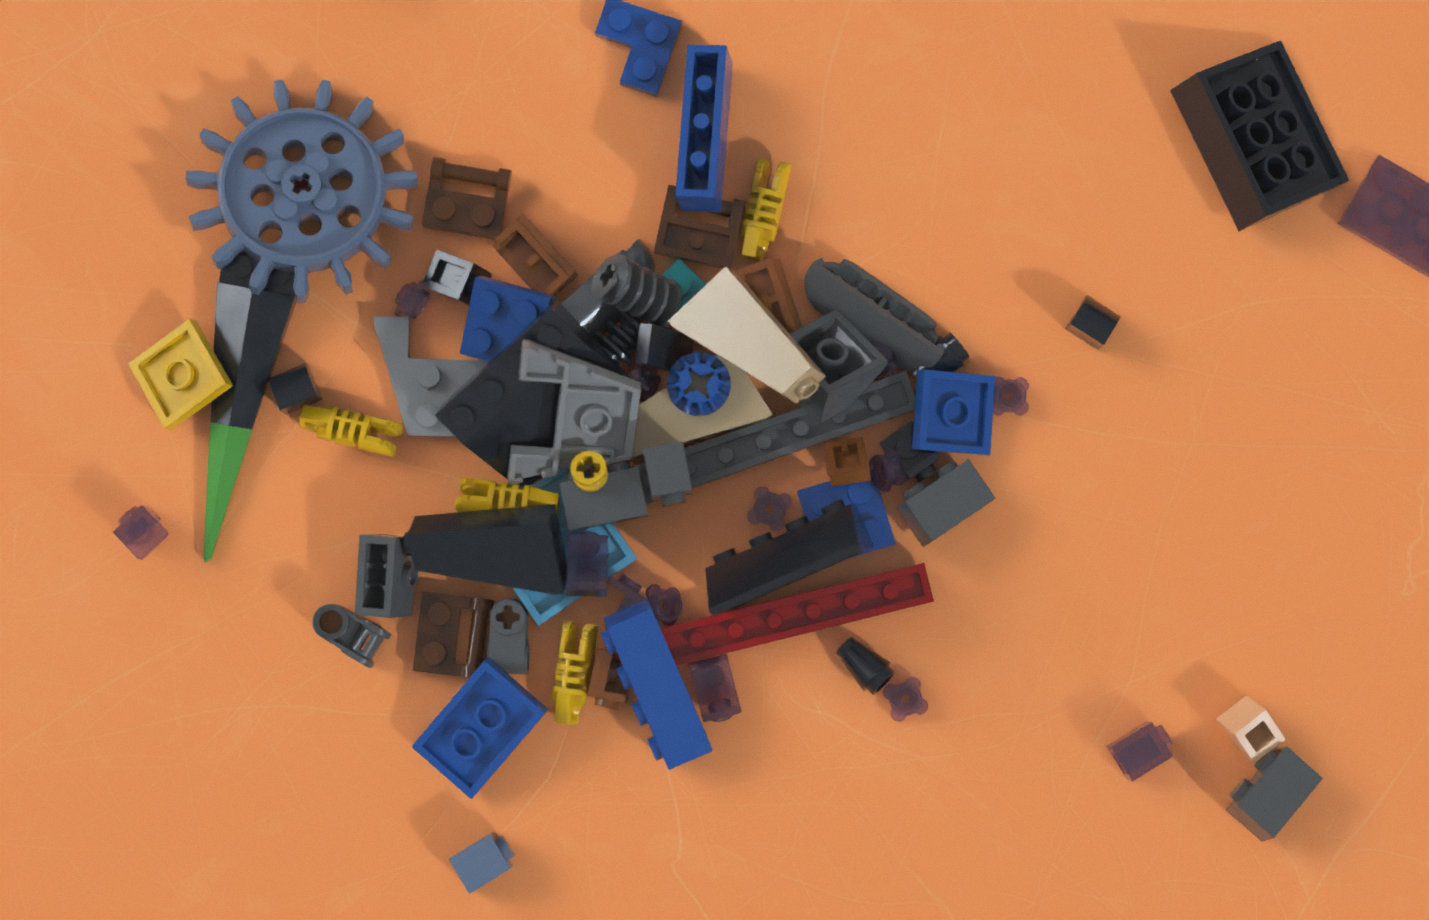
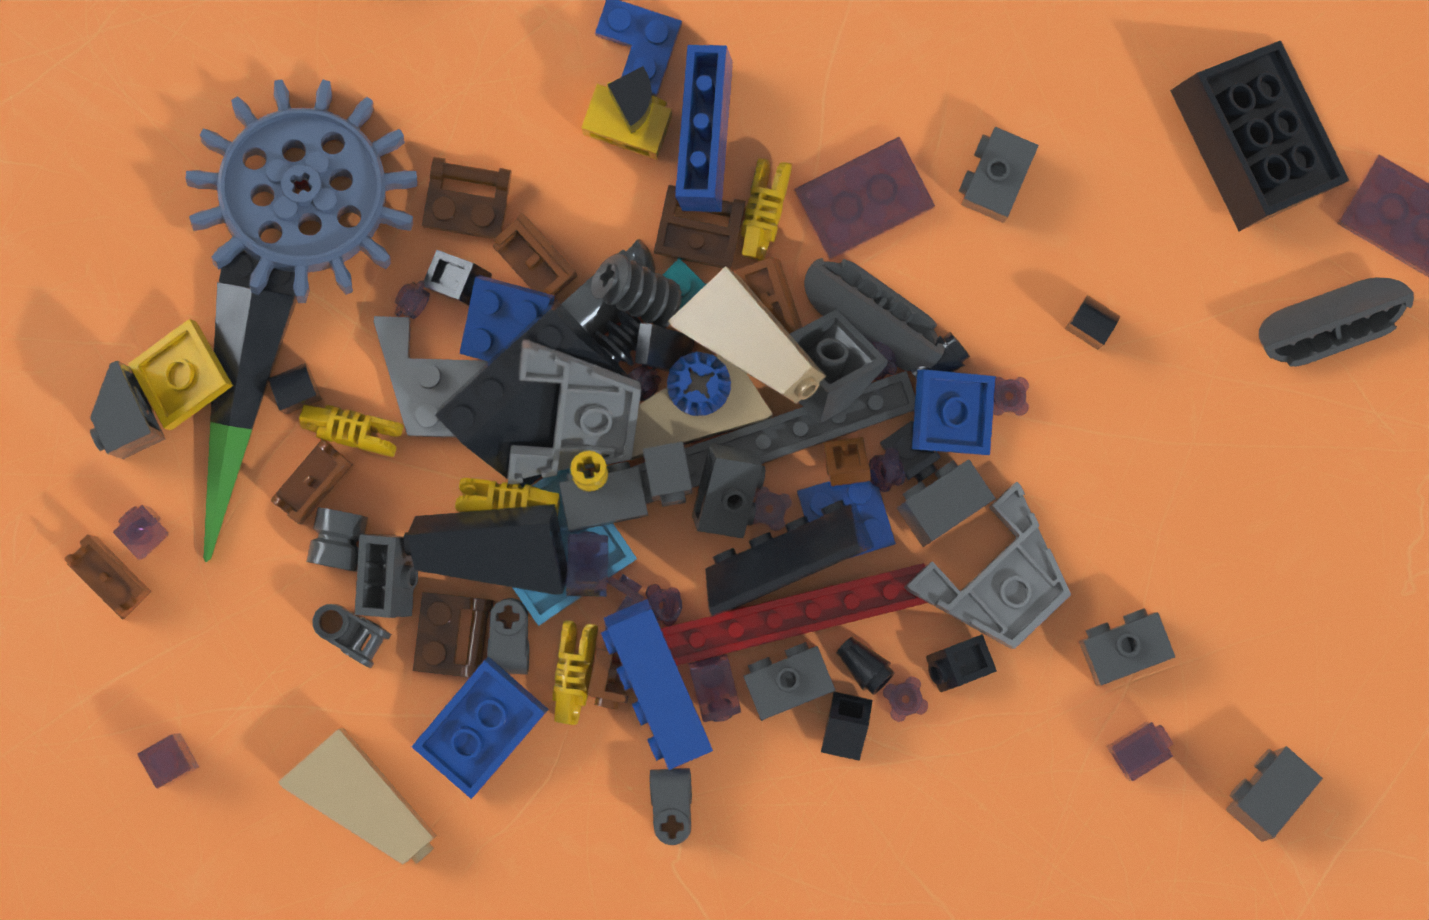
sand blue brick [449,832,515,894] -> none
light nougat brick [1216,695,1286,764] -> none
none -> dark orange hinge [65,534,152,620]
none -> dark grey slope [90,360,166,459]
none -> brick [137,733,200,789]
none -> dark orange hinge [271,440,353,525]
none -> tan slope [278,728,437,865]
none -> dark grey wheel [306,507,368,572]
none -> yellow brick [581,82,672,160]
none -> black brick [608,66,652,134]
none -> dark grey piece [650,768,692,845]
none -> dark grey brick [692,443,766,539]
none -> dark grey brick [743,642,836,721]
none -> plate [794,136,935,261]
none -> black brick [821,692,873,761]
none -> light grey wing [904,482,1071,650]
none -> black bracket [926,634,997,692]
none -> dark grey brick [958,127,1039,223]
none -> dark grey brick [1079,608,1176,686]
none -> dark grey brick [1259,277,1414,367]

